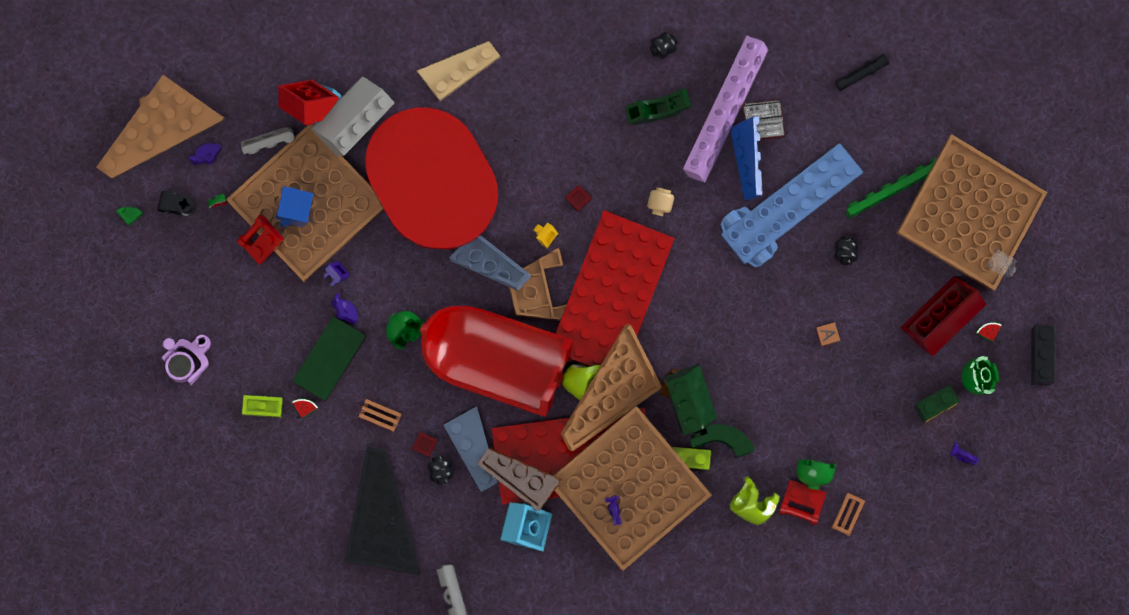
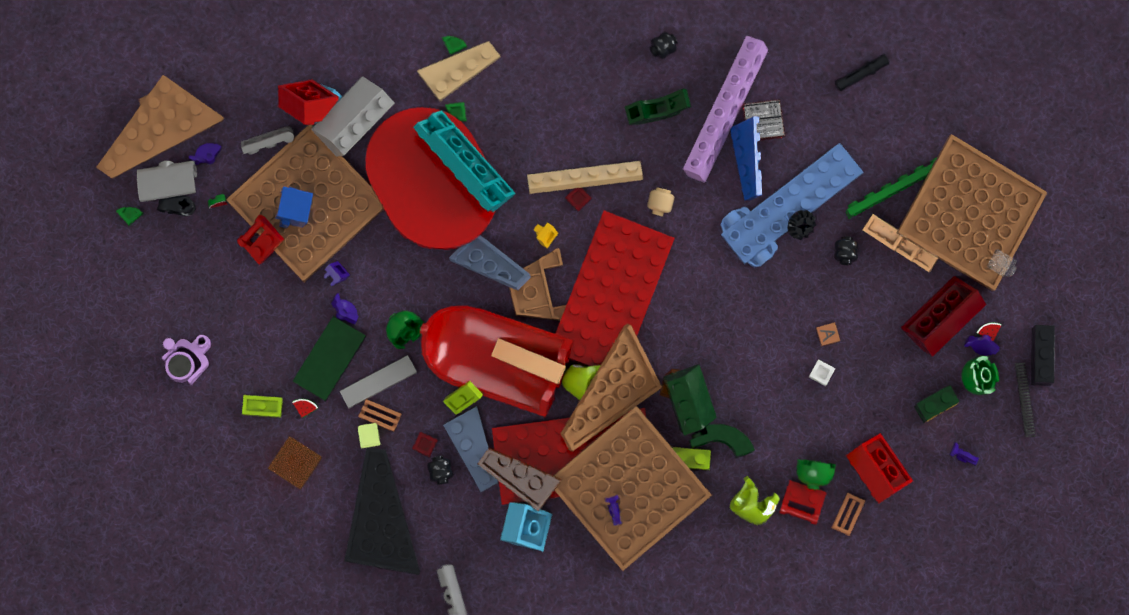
none -> light grey panel [137,161,197,202]
none -> clear orange plate [268,436,322,490]
none -> light grey tile [340,355,417,409]
none -> yellowish green slope [358,423,380,448]
none -> teal slope [413,110,516,212]
none -> green tile [442,36,467,55]
none -> lime plate [443,381,483,415]
none -> green tile [445,102,466,122]
none -> light nougat slope [491,338,566,384]
none -> tan plate [527,161,643,194]
none -> black gear [788,210,817,240]
none -> white plate [809,359,835,386]
none -> red slope [846,433,913,504]
none -> light nougat slope [863,214,938,272]
none -> dark purple piece [964,335,1000,356]
none -> dark grey piece [1015,362,1036,437]

